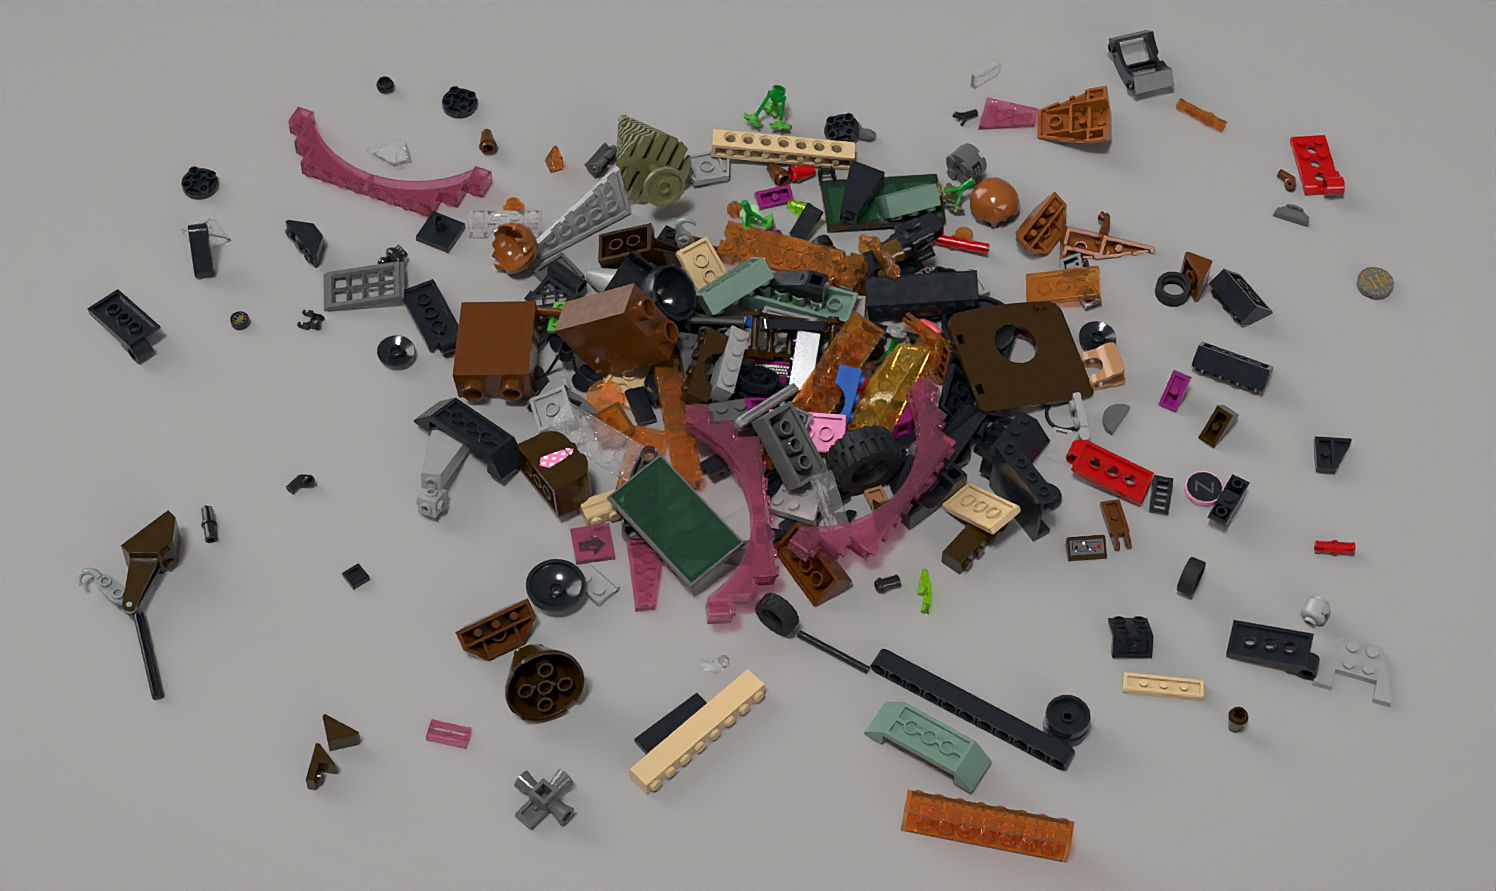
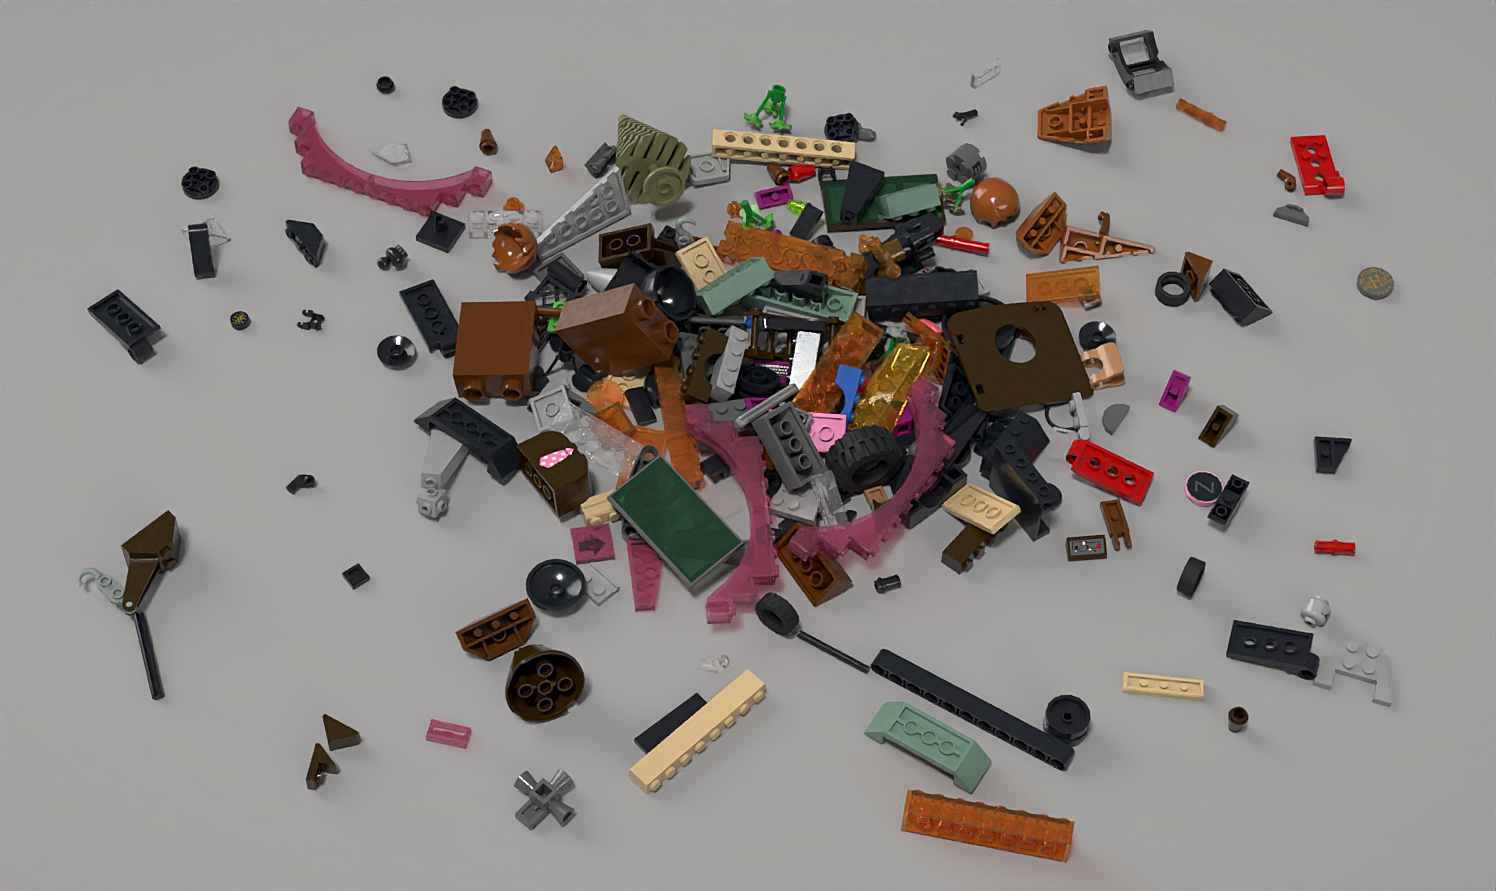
black axle [201,505,218,543] -> none
dark grey piece [323,261,405,312] -> none
clear neon green slope [917,568,932,615] -> none
clear pink wing [978,97,1038,130] -> none
bracket [1060,252,1090,278] -> none
black bracket [1108,616,1154,658] -> none
black slope [1149,475,1174,516] -> none
black slope [1191,341,1273,393] -> none

